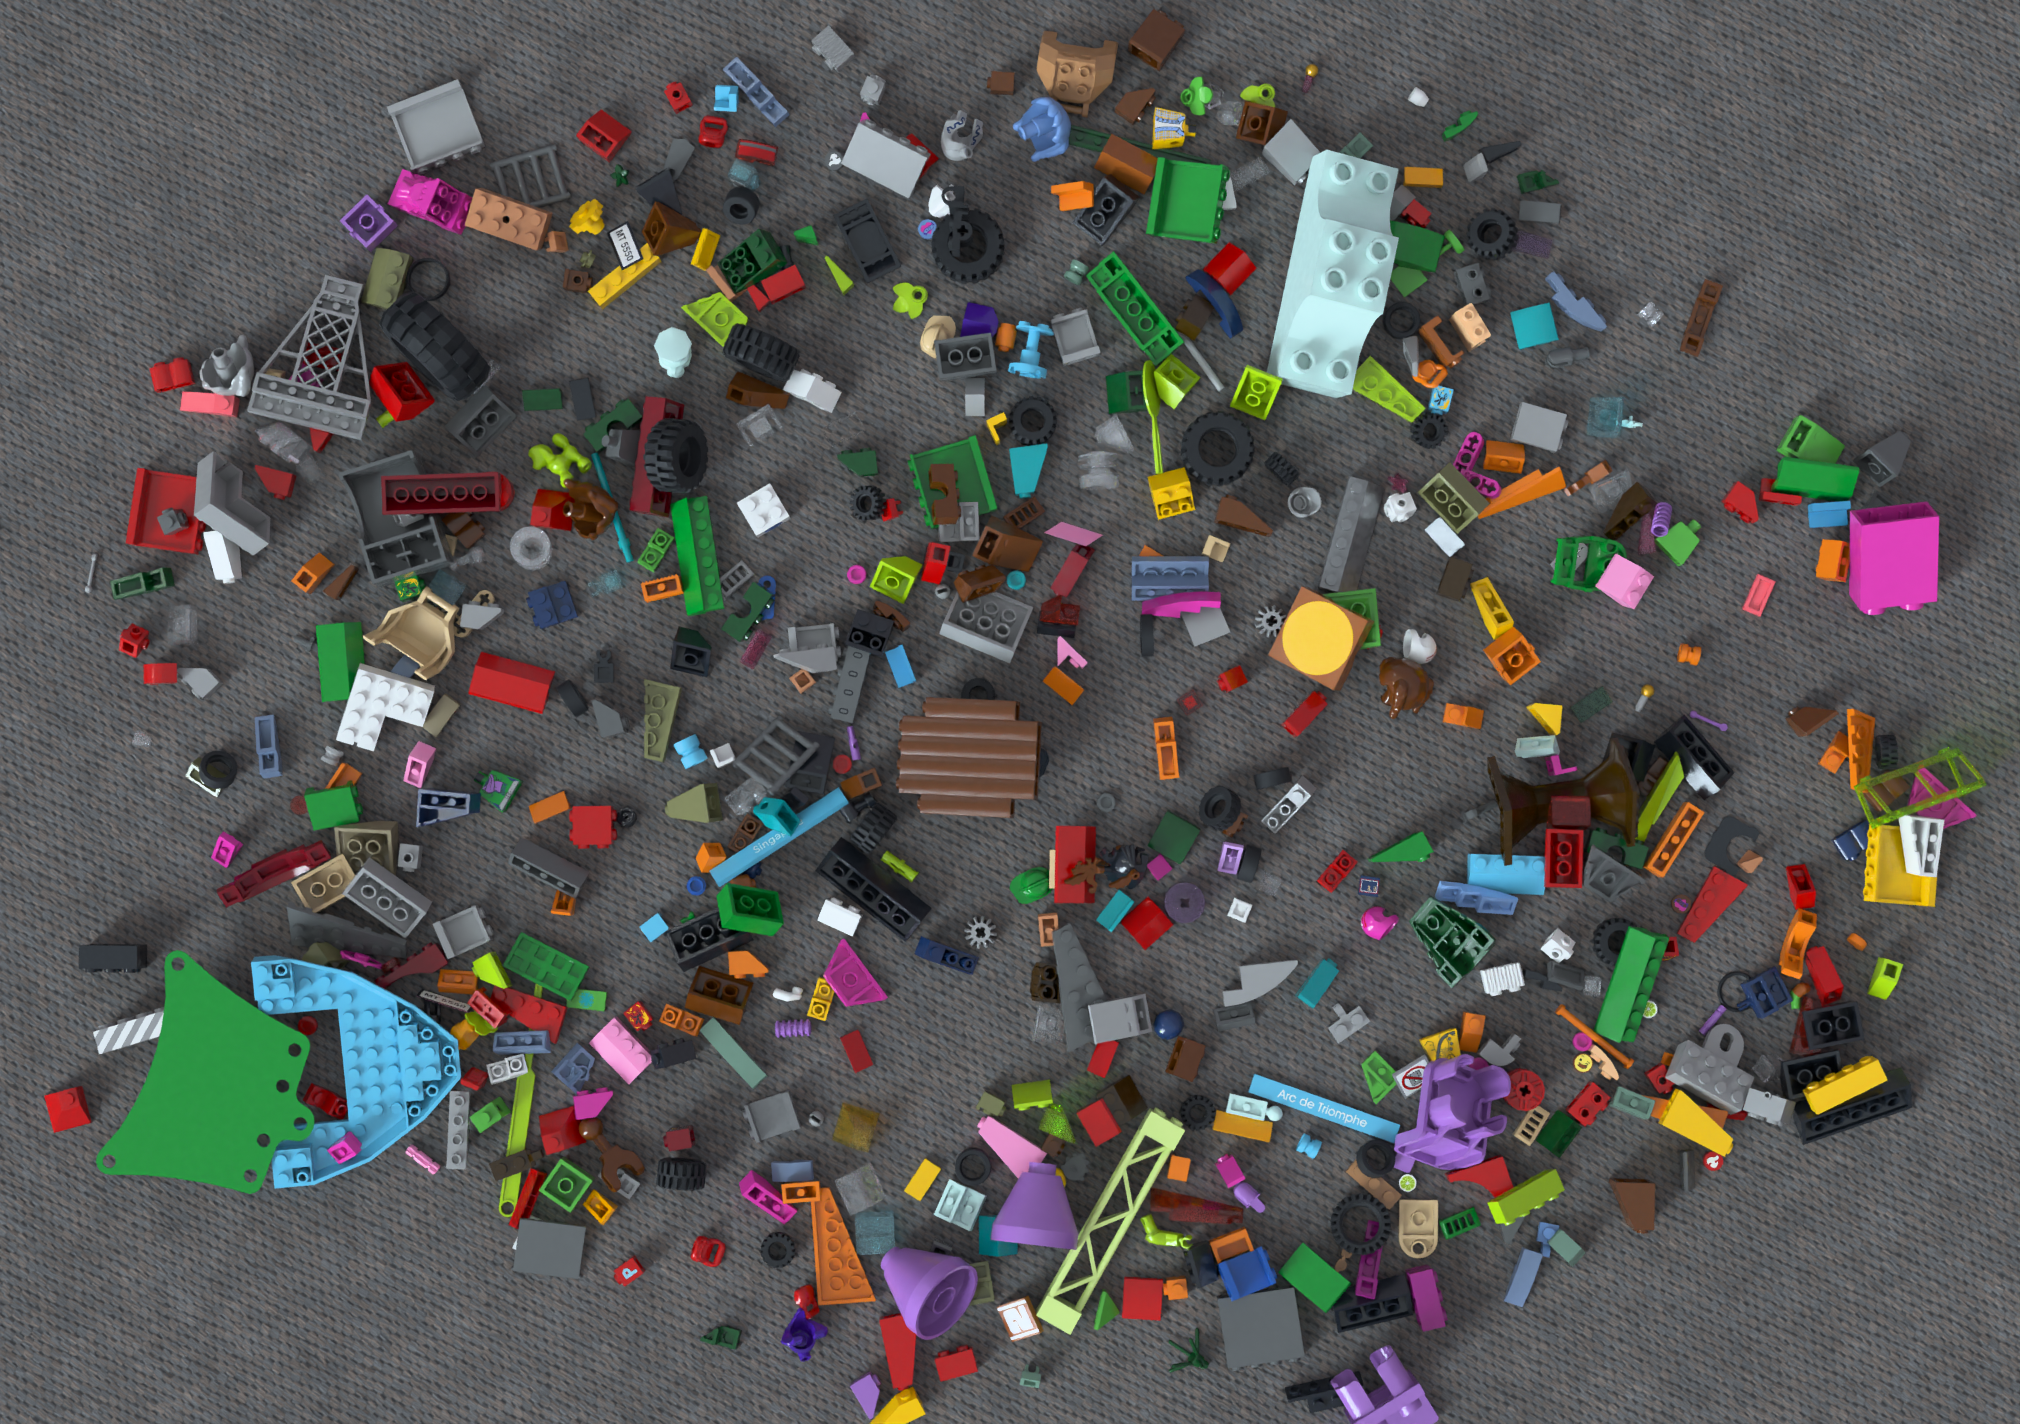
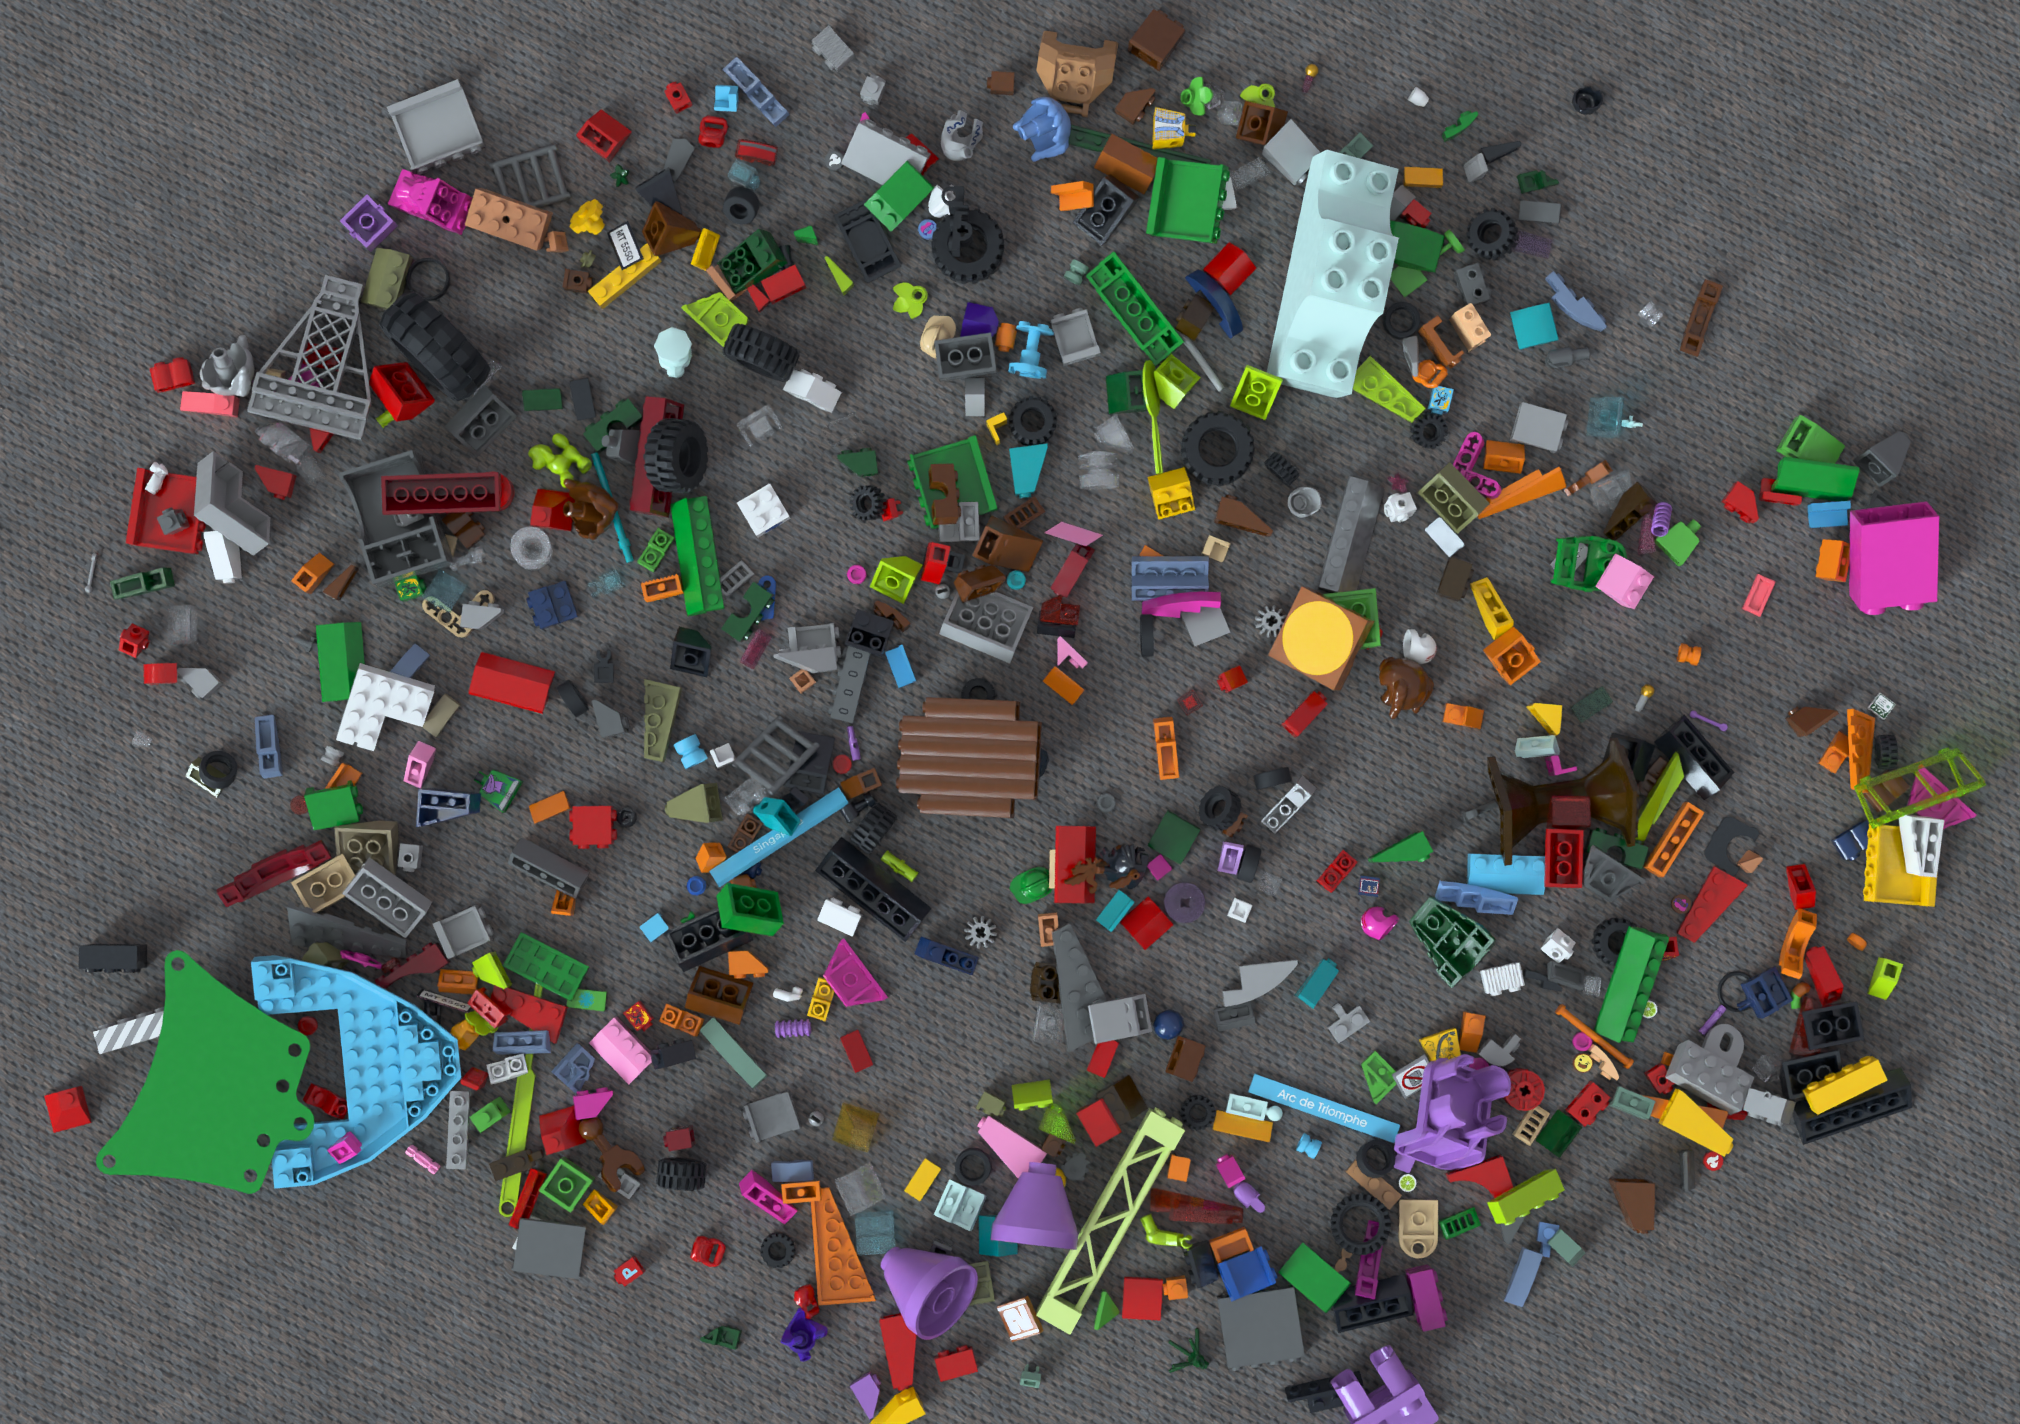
dark pink slope [211,831,243,868] -> none
tan piece [363,586,459,680] -> none
reddish brown slope [726,371,790,409] -> none
none -> white arm [145,462,168,495]
none -> green slope [864,160,934,231]
none -> black hair [1572,86,1603,115]
none -> tile [1868,693,1896,720]

